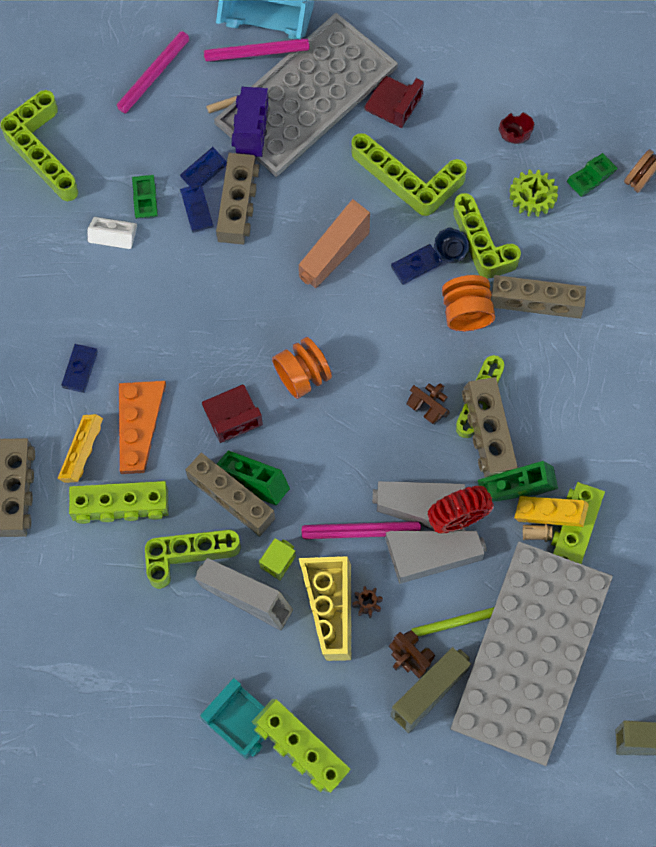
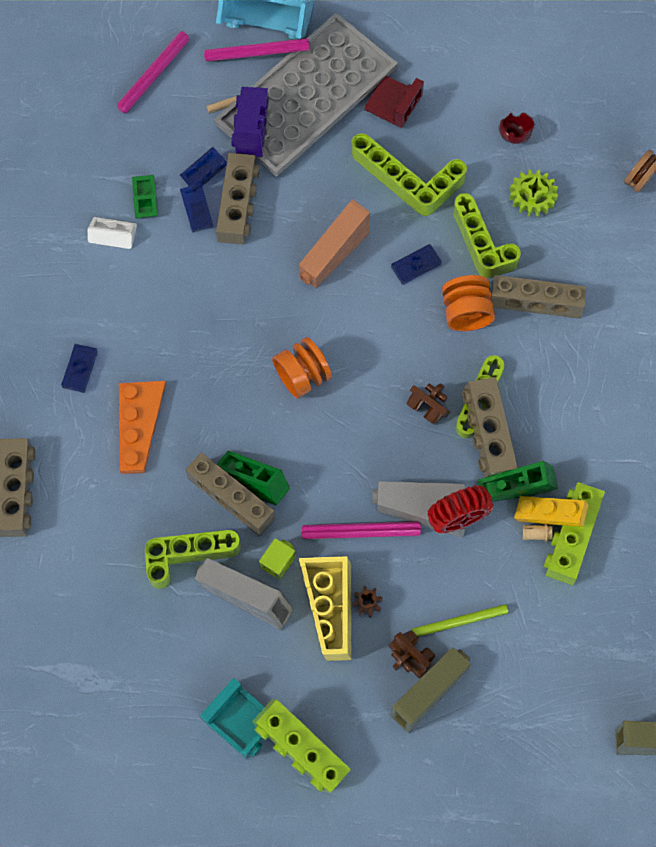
lime beam [0,90,78,201] -> none
yellow plate [57,414,103,483] -> none
lime brick [69,481,169,524] -> none
dark red bracket [202,384,263,443] -> none
light grey slope [385,531,487,584] -> none
dark blue hair [434,227,469,263] -> none
light grey plate [450,541,613,766] -> none
green slope [567,153,617,197] -> none

